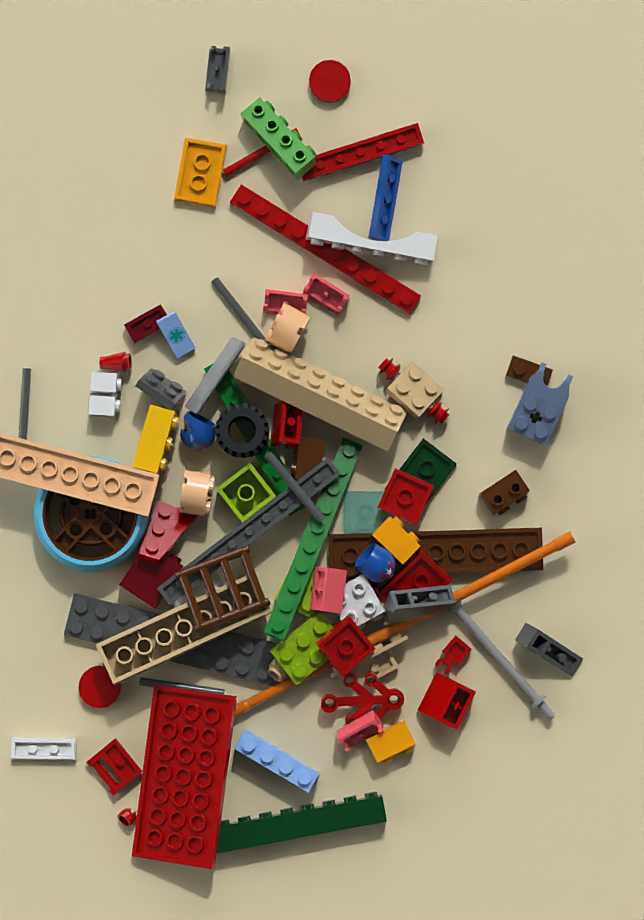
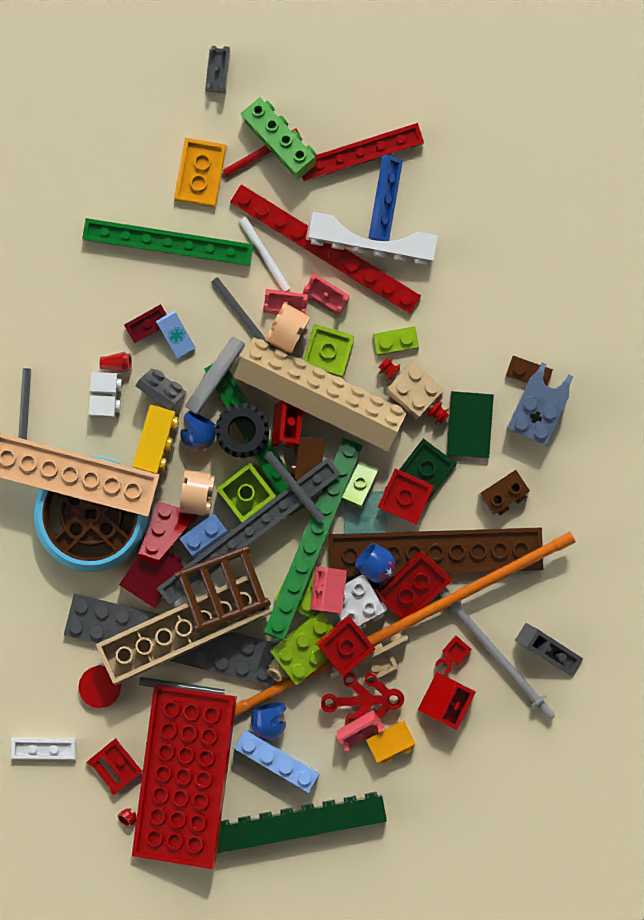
red tile [309,60,351,103] -> none
light orange brick [372,516,420,565] -> none
dark grey slope [384,585,456,623] -> none
none -> green plate [82,218,254,266]
none -> medium blue slope [179,513,229,559]
none -> white bar [239,217,291,292]
none -> blue helmet [251,702,287,740]
none -> lime plate [303,324,355,377]
none -> plate [342,461,379,508]
none -> lime plate [373,326,419,355]
none -> dark green tile [446,391,494,458]

